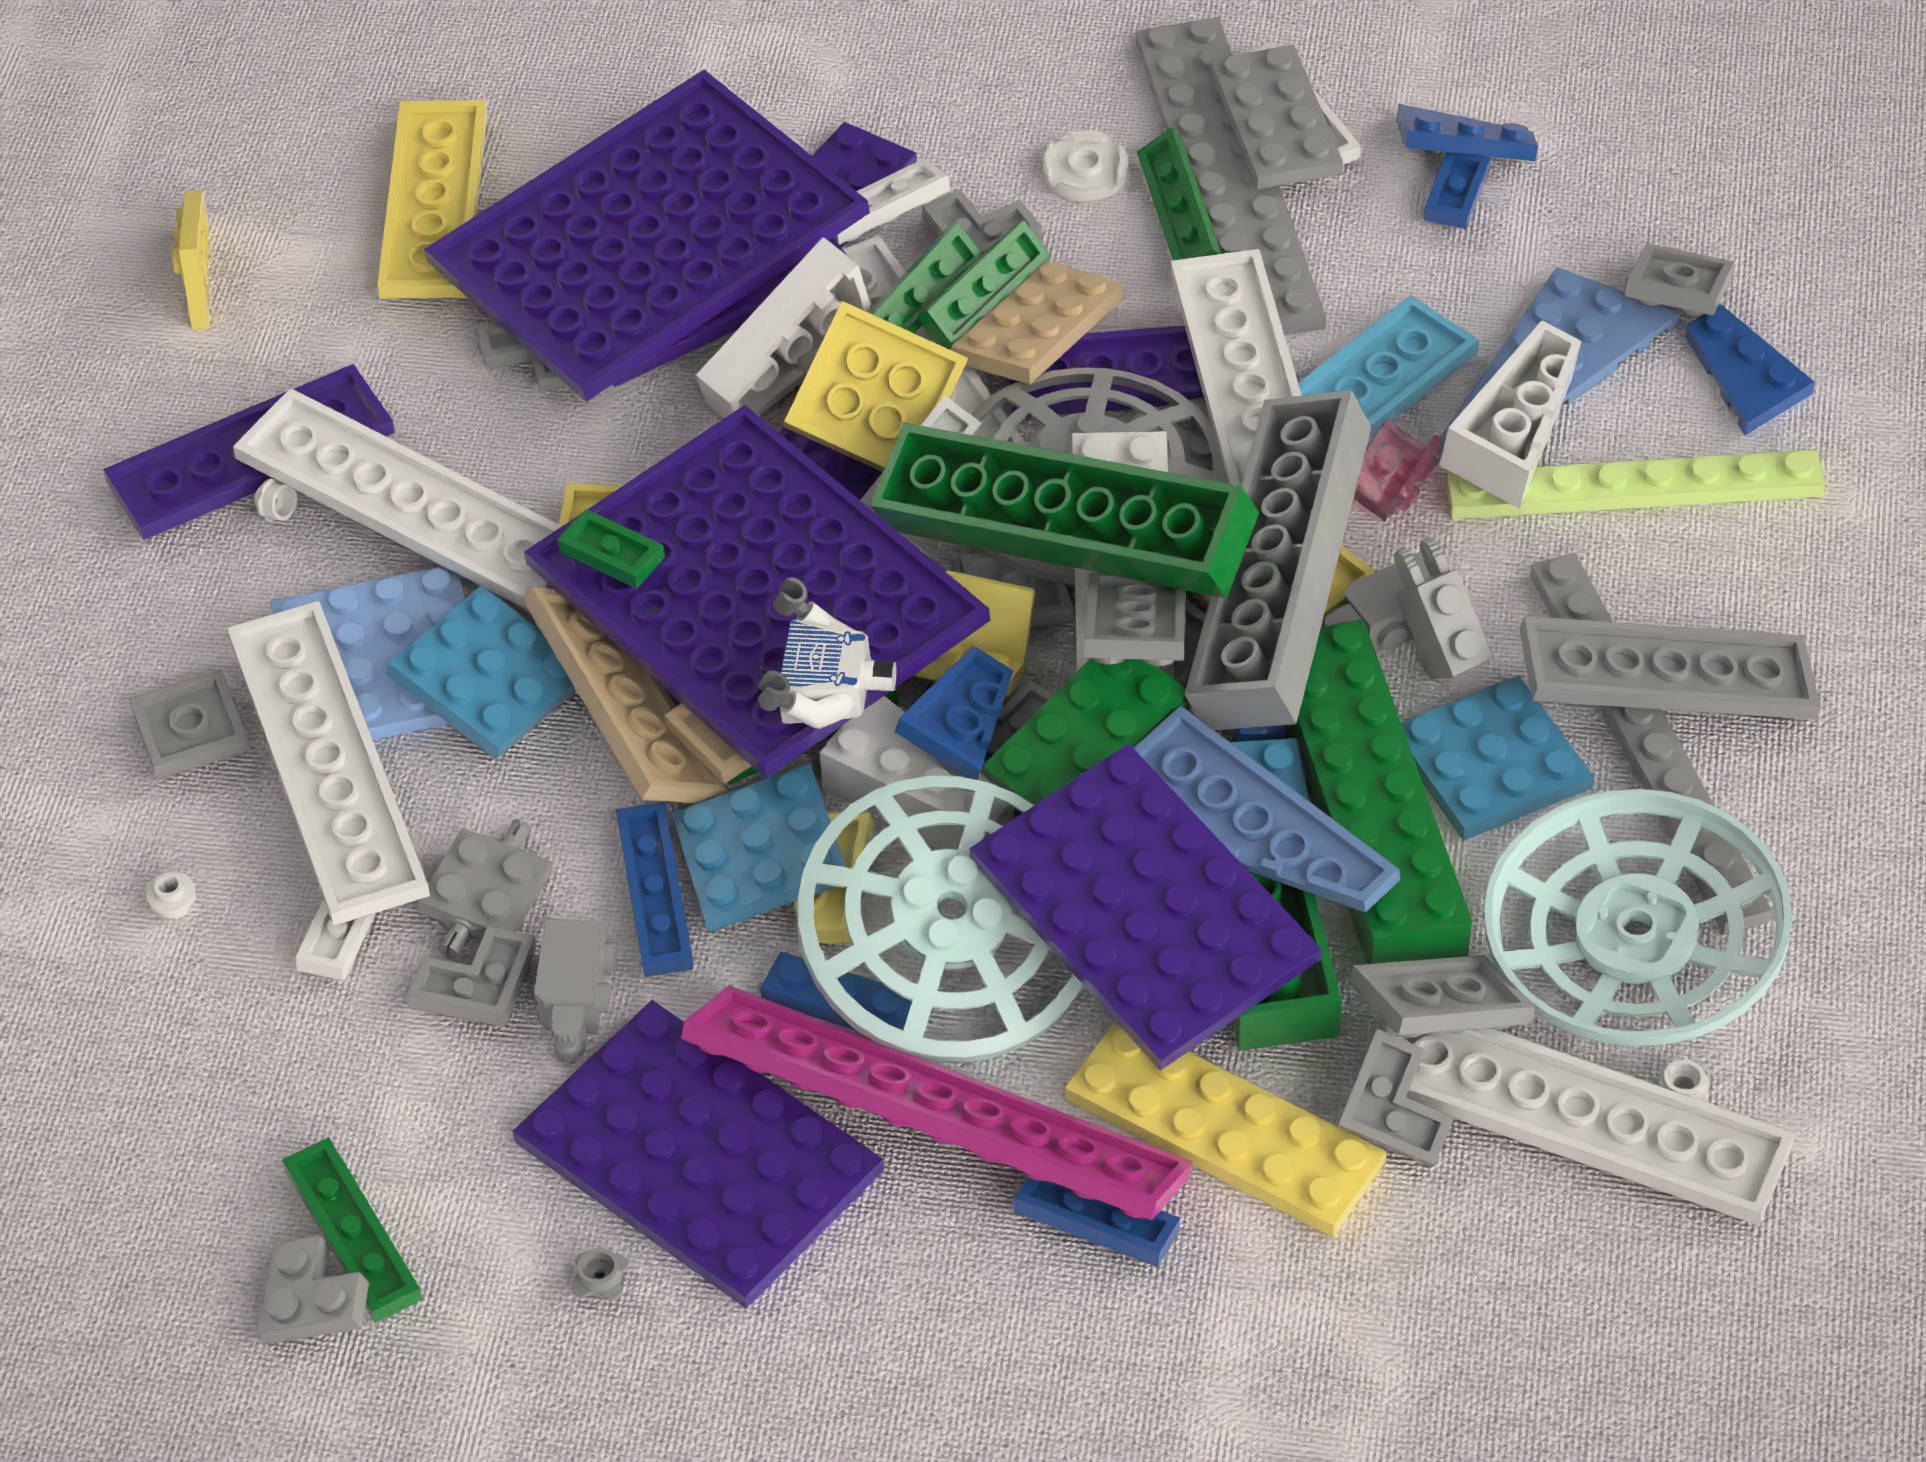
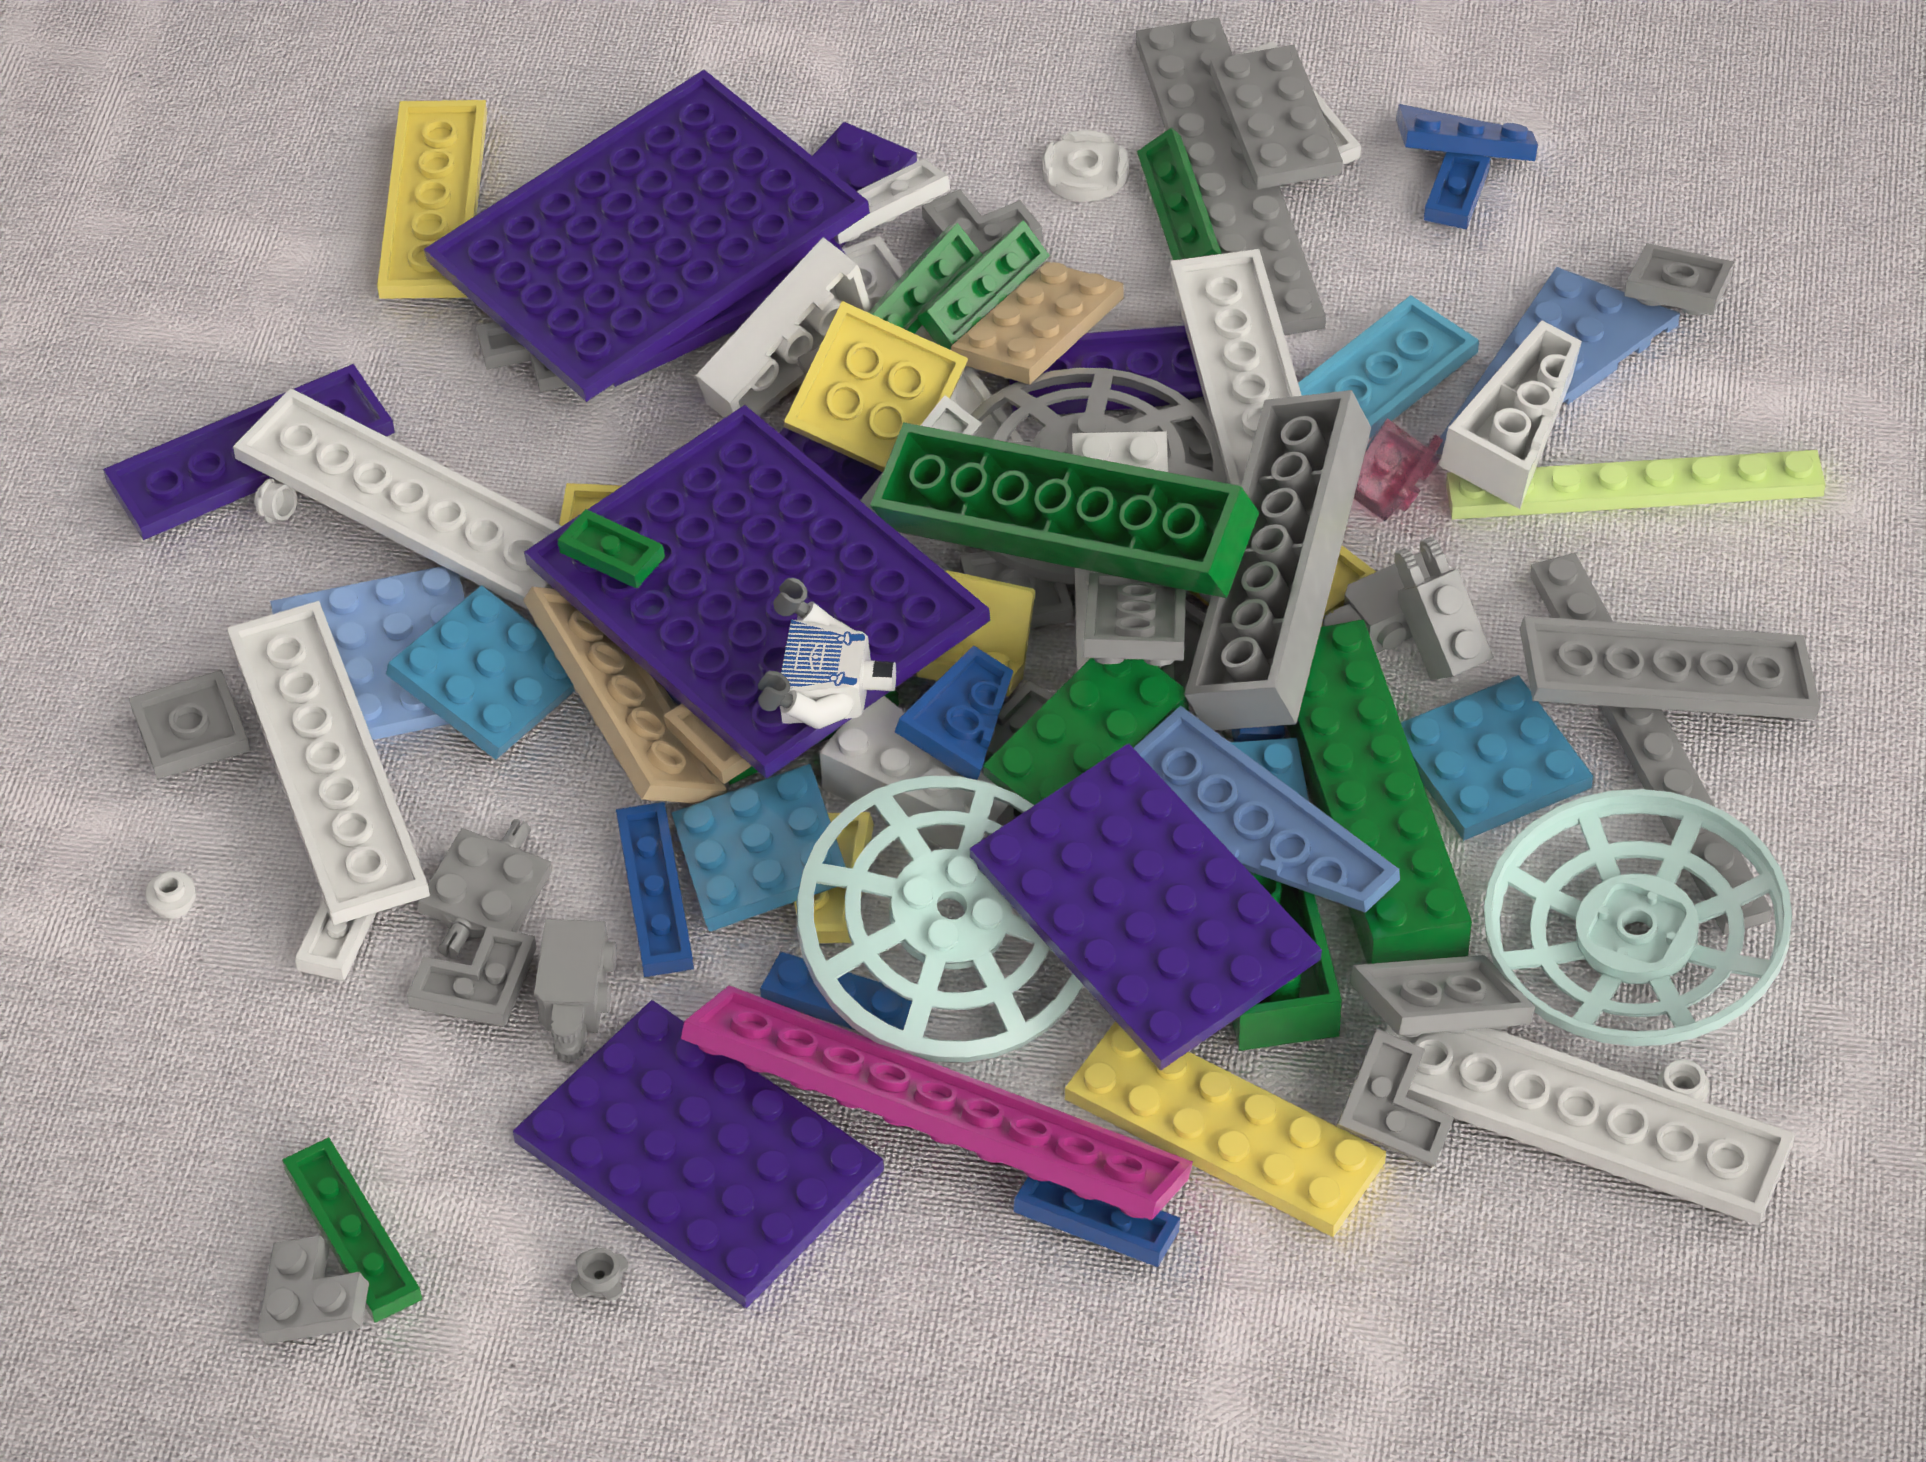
light yellow wing [172,190,210,330] -> none
blue wing [1685,304,1815,435] -> none

